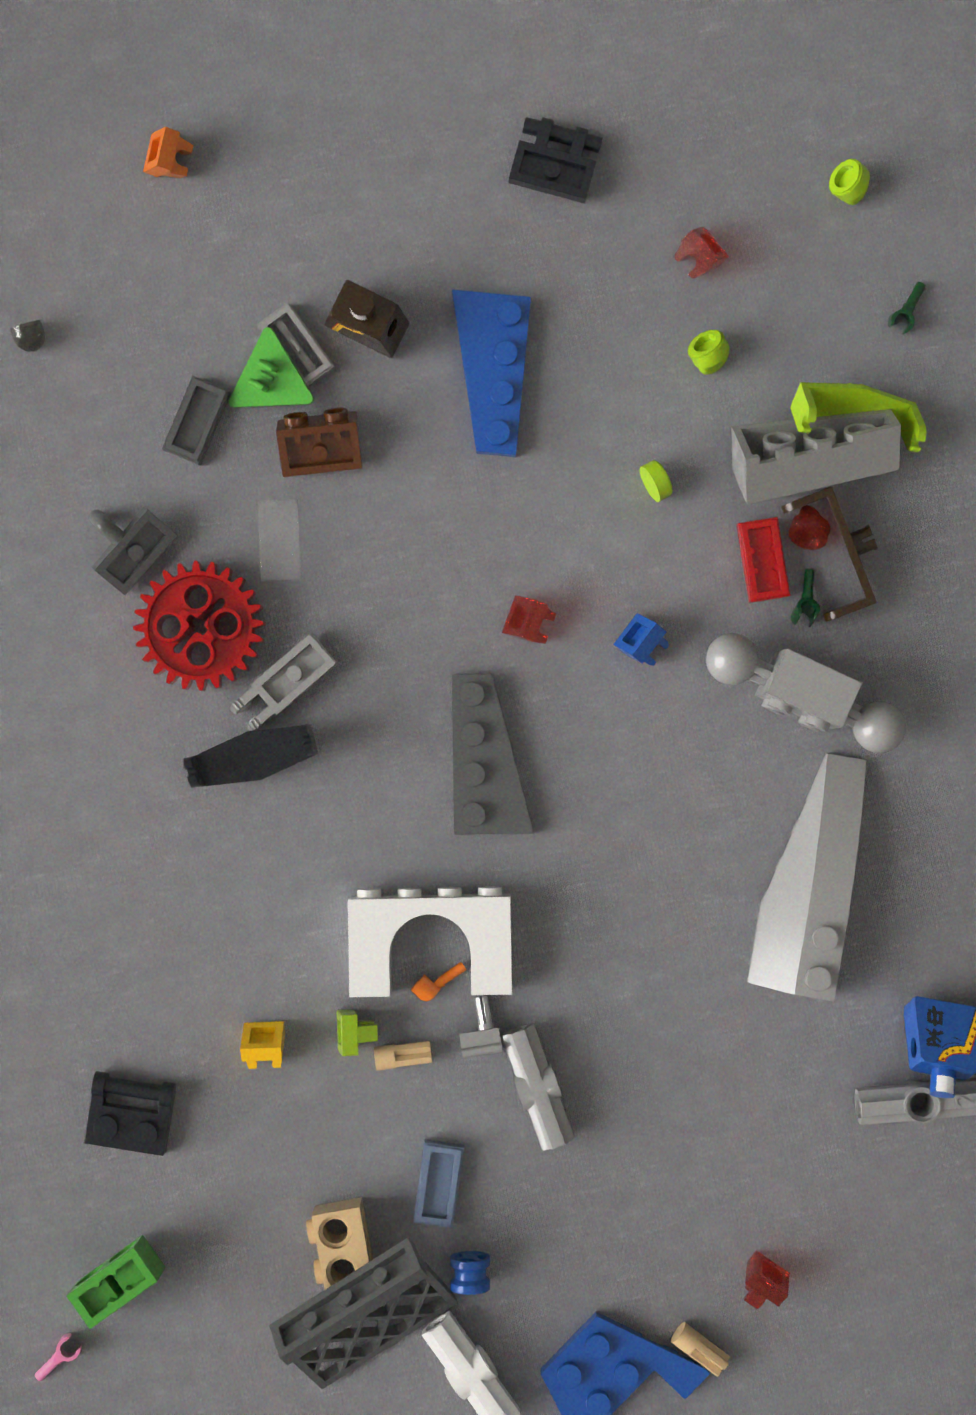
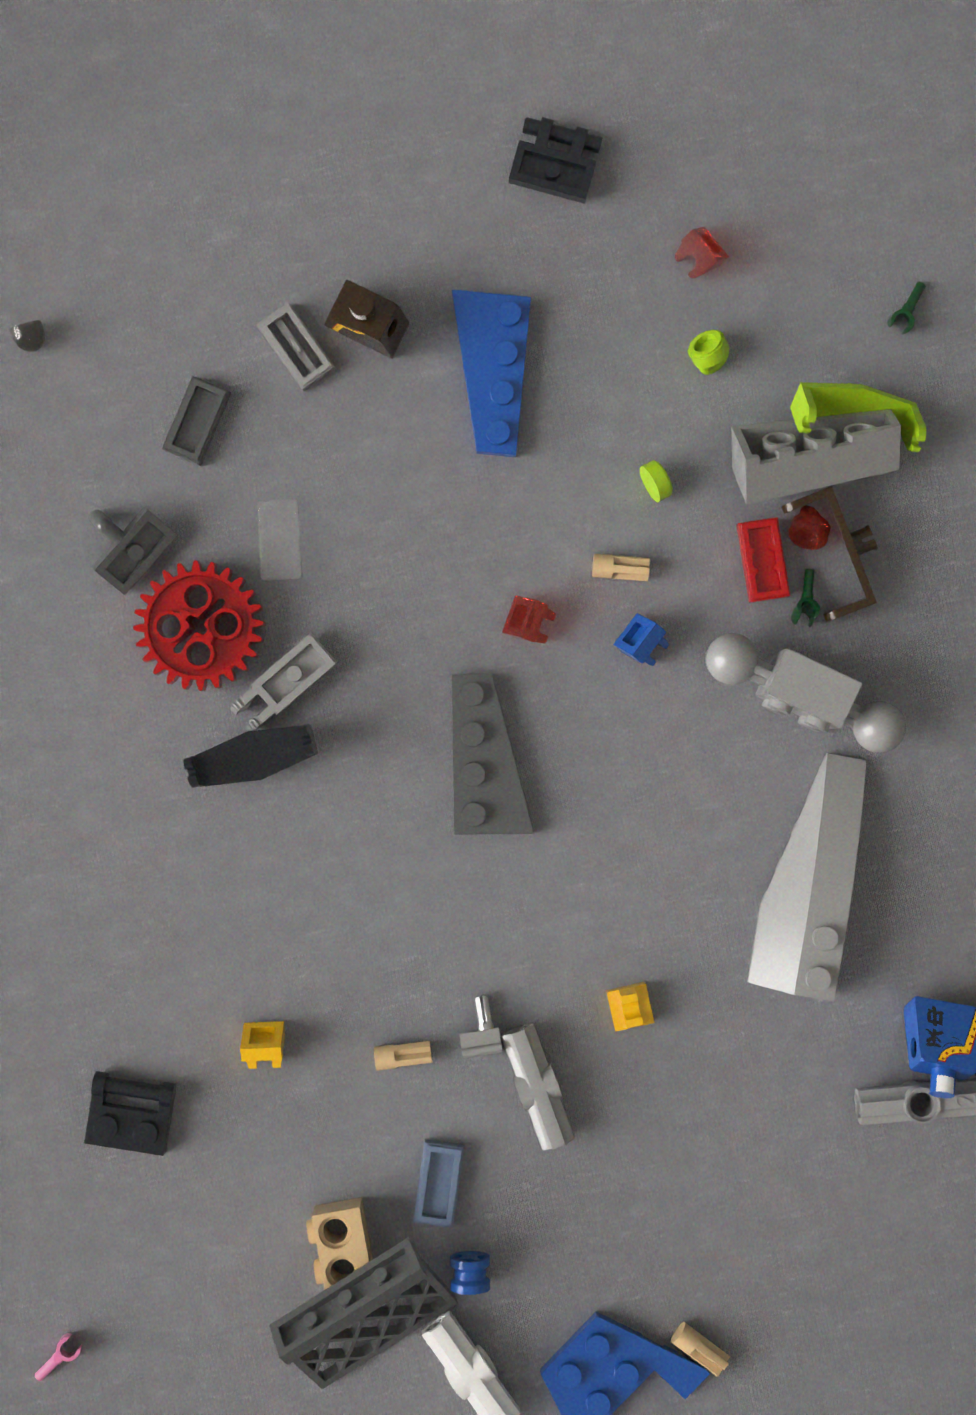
bright green brick [66,1235,166,1329] -> none
orange tile [143,126,194,179] -> none
bright green piece [229,327,314,408] -> none
reddish brown bracket [276,407,362,477] -> none
lime tile [337,1009,378,1056] -> none
white arch [348,886,512,997] -> none
orange hand [411,962,466,1001] -> none
clear red tile [744,1250,790,1309] -> none
lime tile [829,159,870,205] -> none
none -> tan piece [592,553,650,581]
none -> yellow tile [606,982,655,1032]

